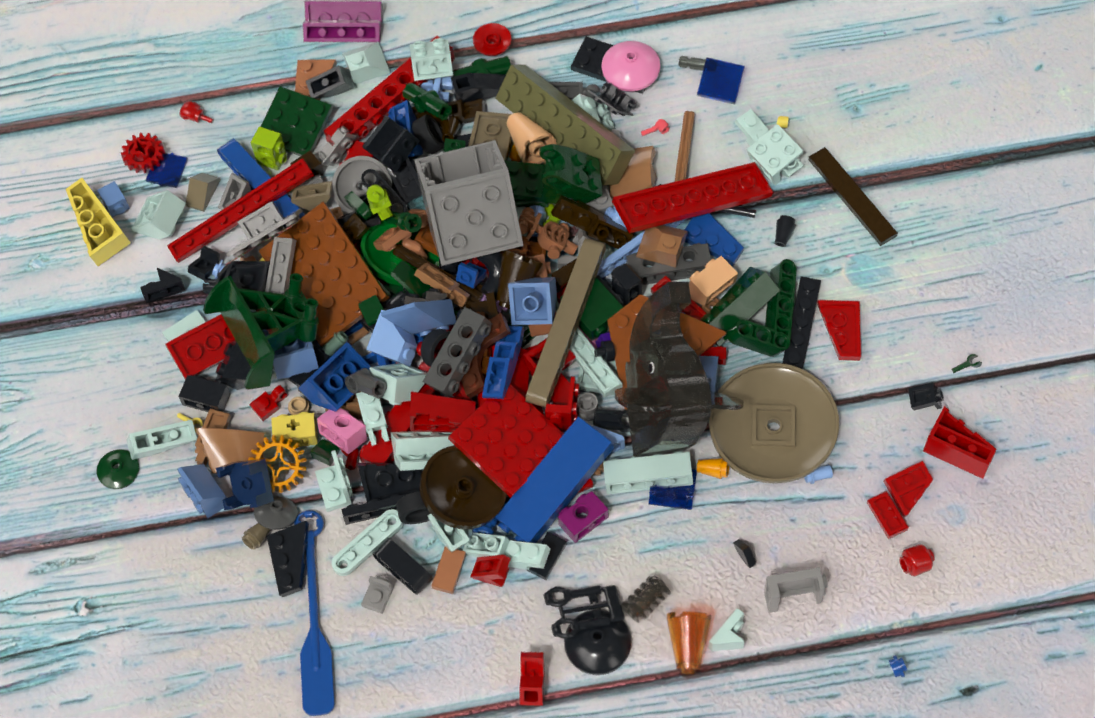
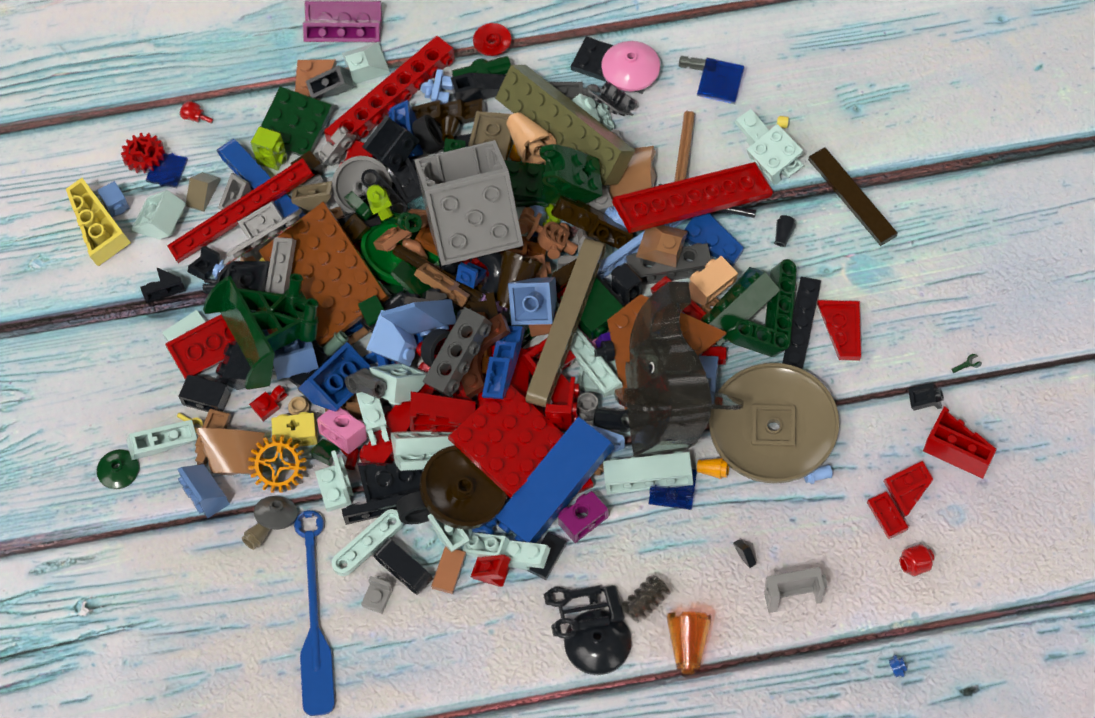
dark blue panel [216,459,274,510] -> none
black wing [267,521,309,597] -> none
dark green piece [402,82,452,120] -> none
light aqua bracket [410,38,453,81] -> none
red brick [519,652,544,706] -> none
coral hand [641,119,670,136] -> none
light aqua slope [708,608,745,651] -> none

